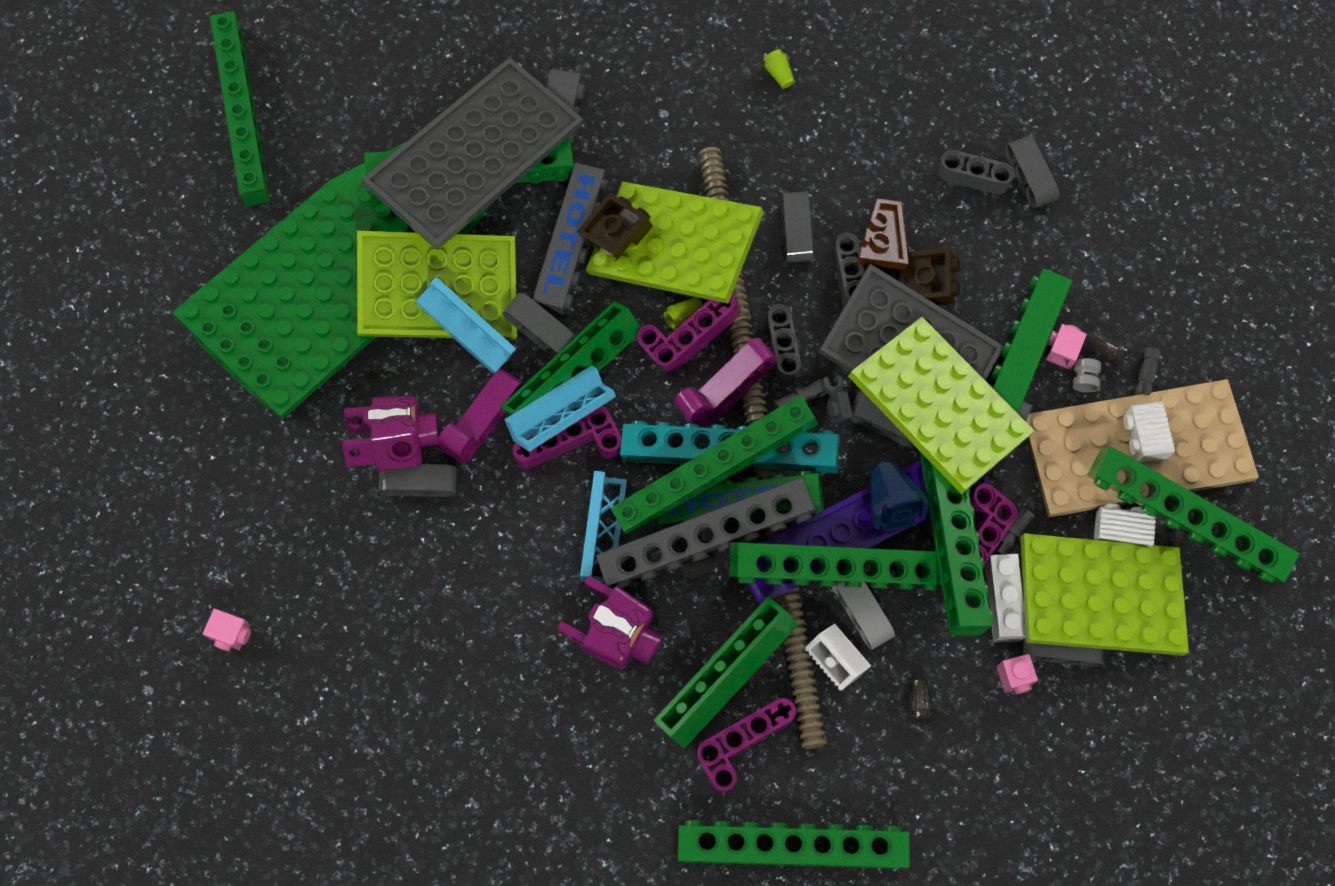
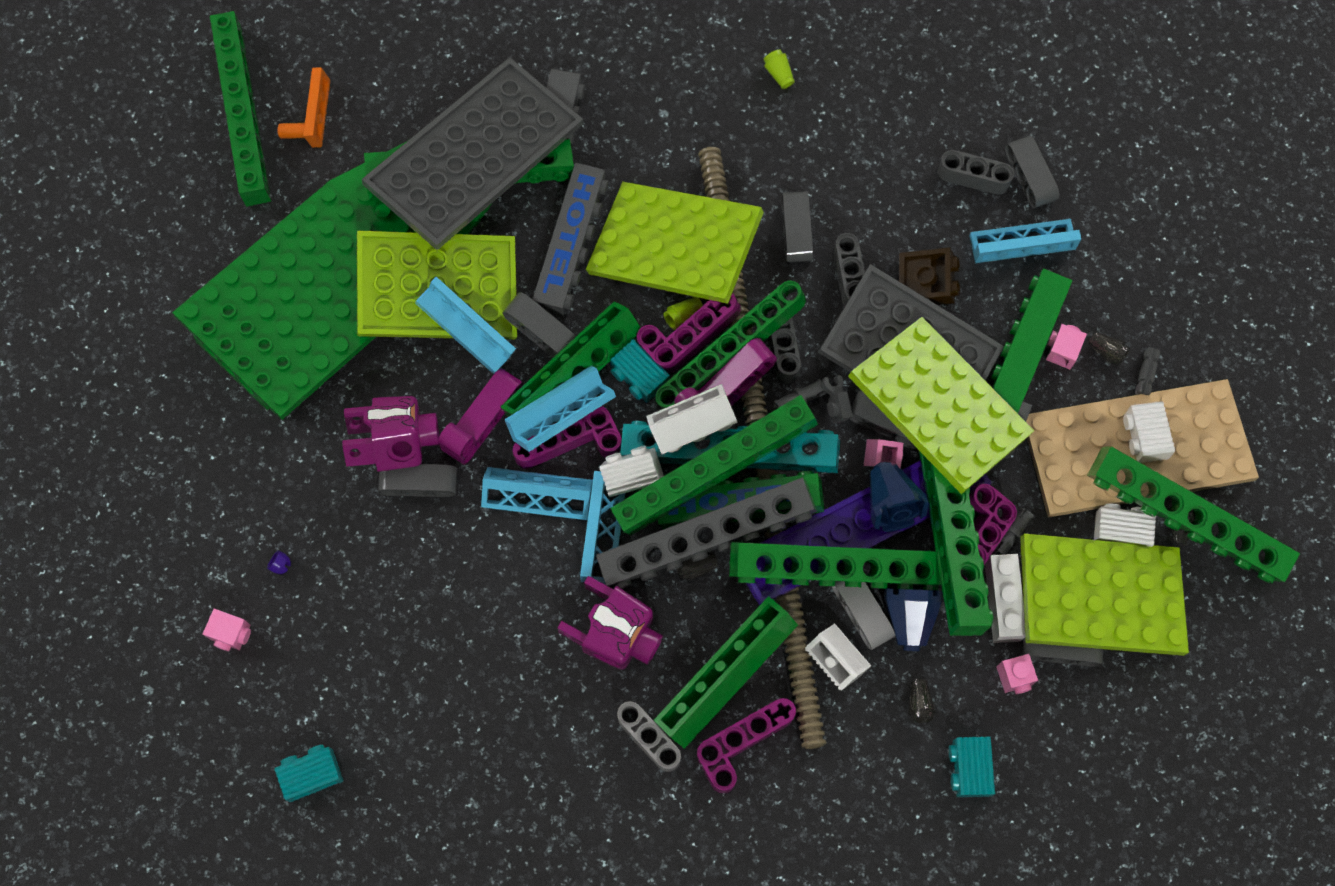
dark brown plate [577,193,653,260] -> none
green brick [678,820,910,869] -> none
wing [856,198,909,270] -> none
light grey wheel [1073,358,1101,392] -> none
none -> dark purple hinge [267,550,291,574]
none -> teal brick [274,745,343,802]
none -> orange piece [278,68,330,148]
none -> medium azure fence [481,467,593,520]
none -> white brick [600,446,664,497]
none -> teal brick [611,340,670,403]
none -> light grey beam [617,701,681,772]
none -> white brick [646,384,737,454]
none -> green beam [656,280,806,409]
none -> bright pink brick [864,439,904,468]
none -> dark blue cone [884,588,943,651]
none -> teal brick [949,737,995,797]
none -> medium azure fence [969,219,1081,263]

